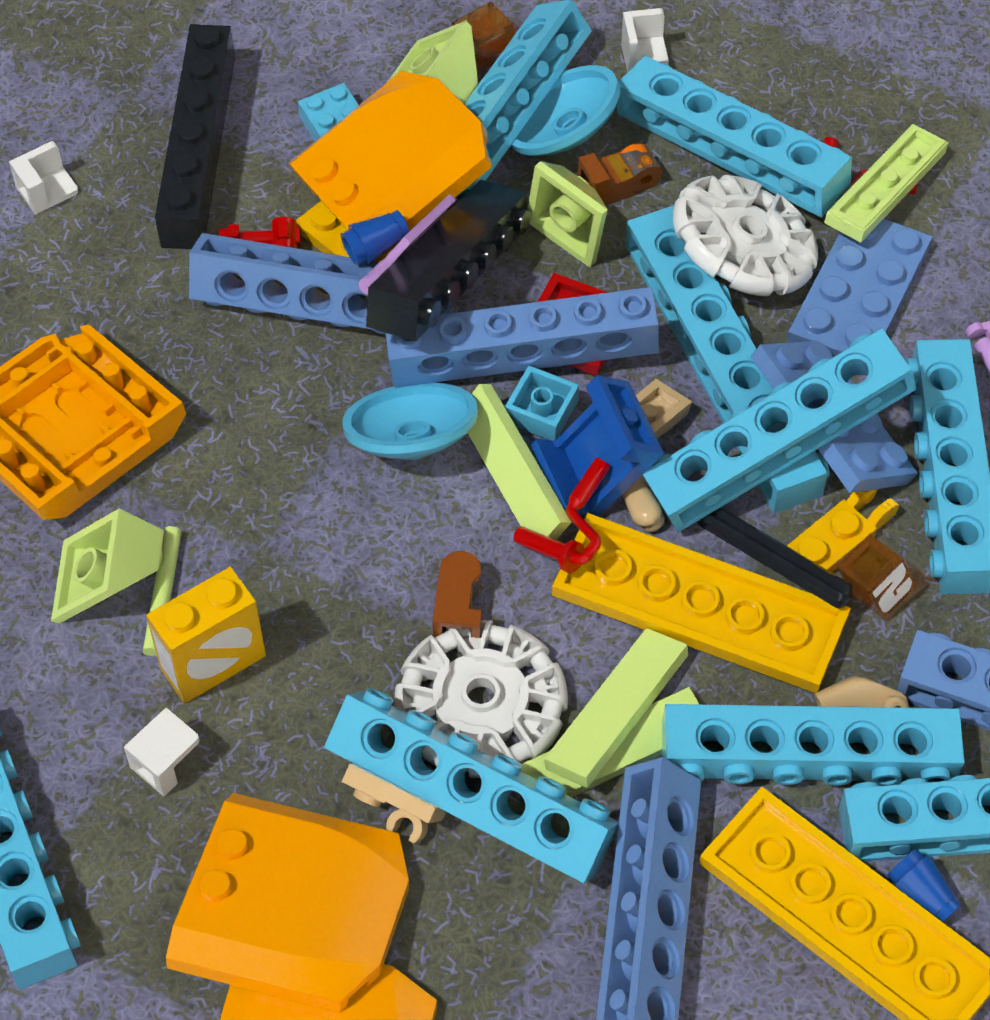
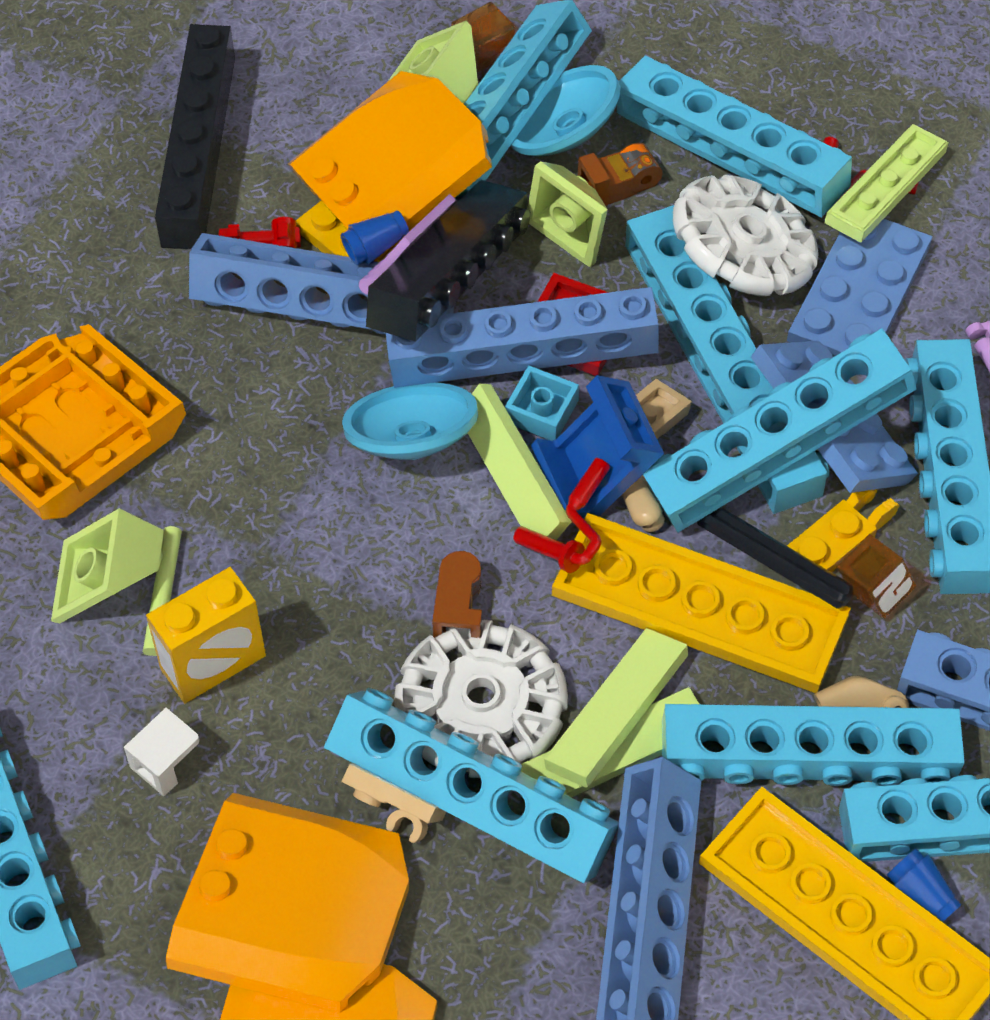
white panel [9,141,78,215] -> none
medium azure piece [298,83,359,141] -> none
white panel [621,8,669,73] -> none

